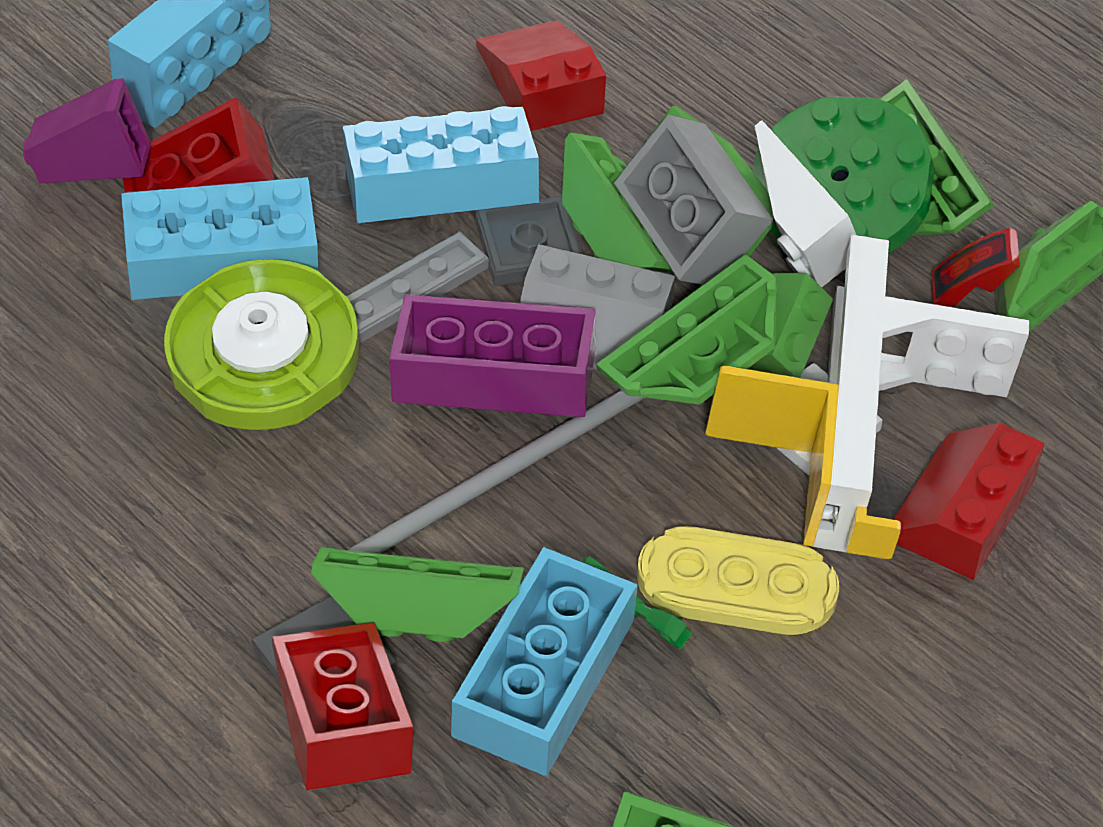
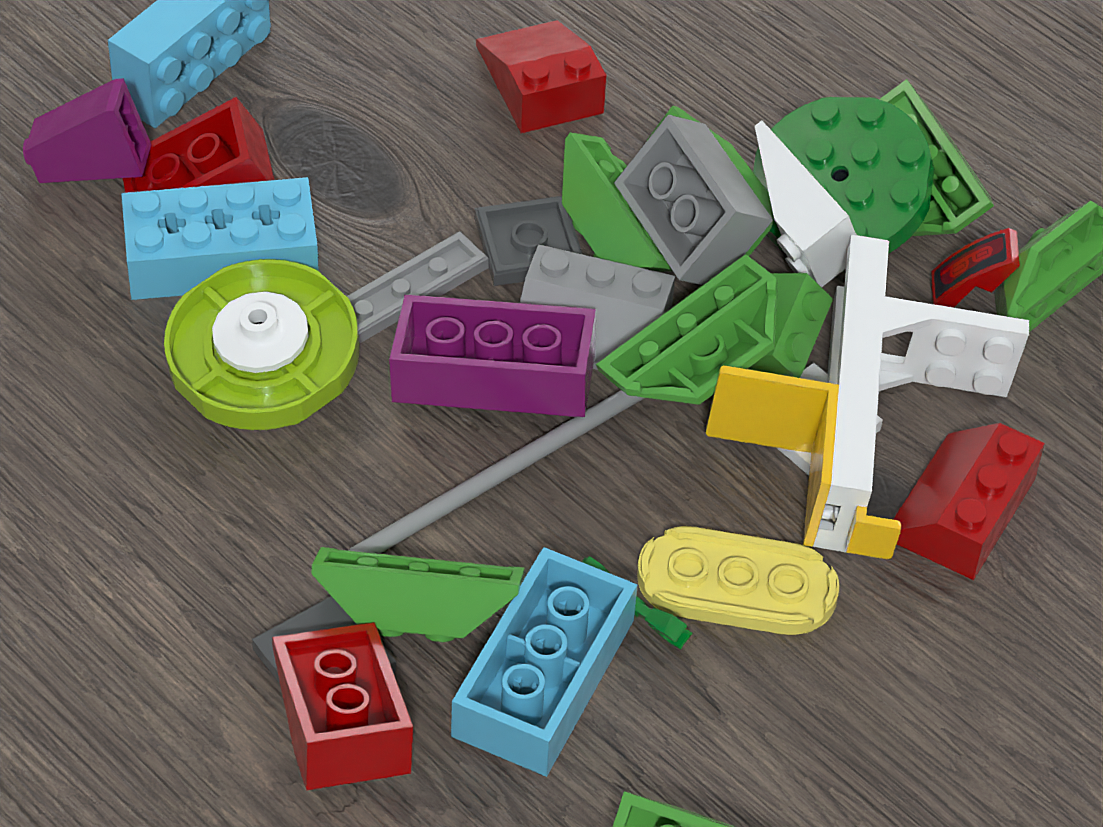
medium azure brick [343,106,539,223] -> none

